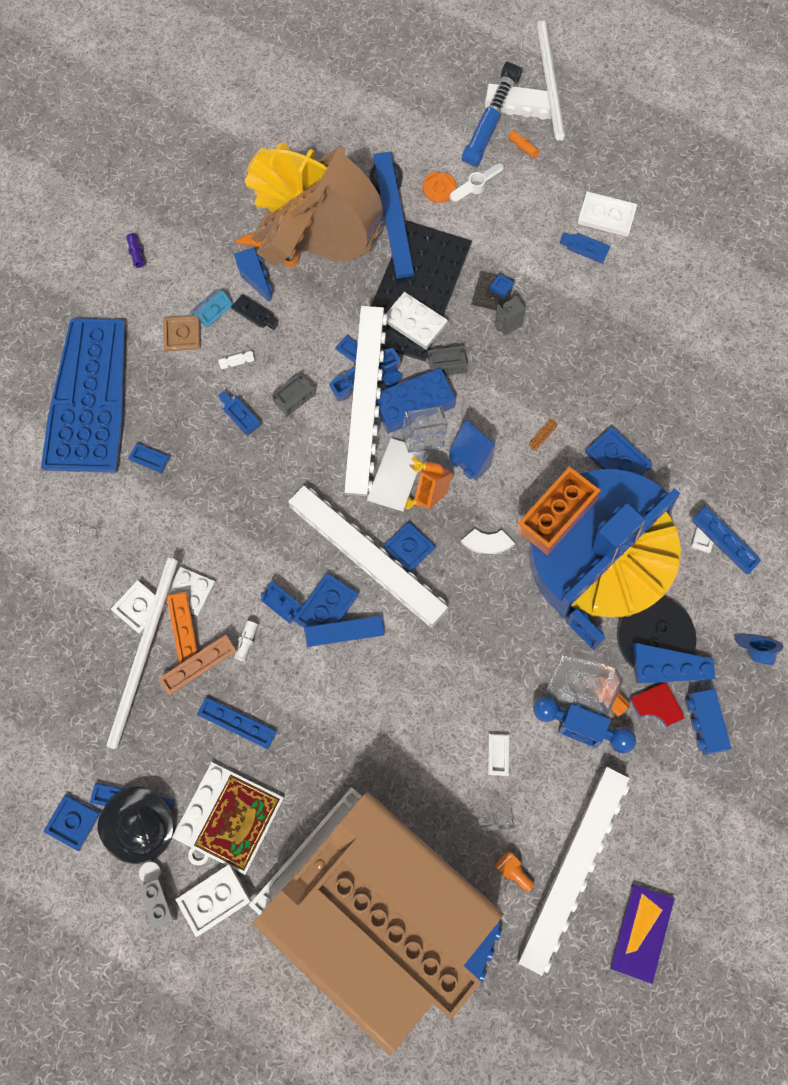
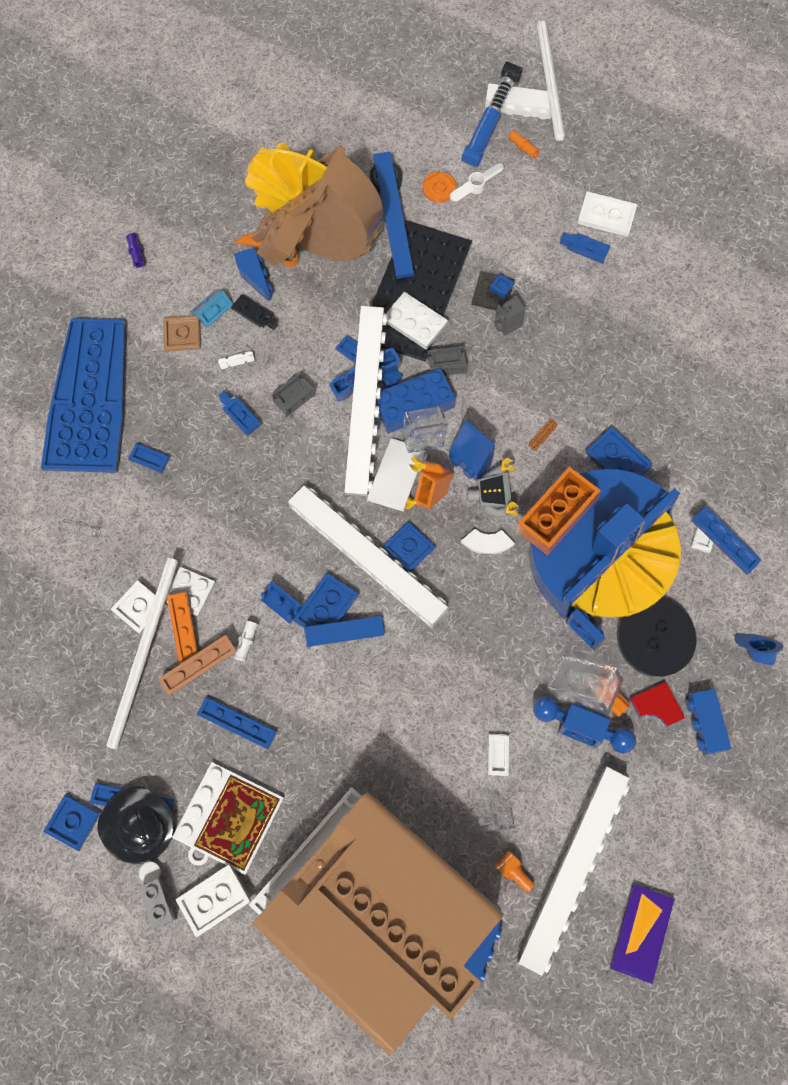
blue wing [633,643,715,684] -> none
none -> torso [467,458,519,518]

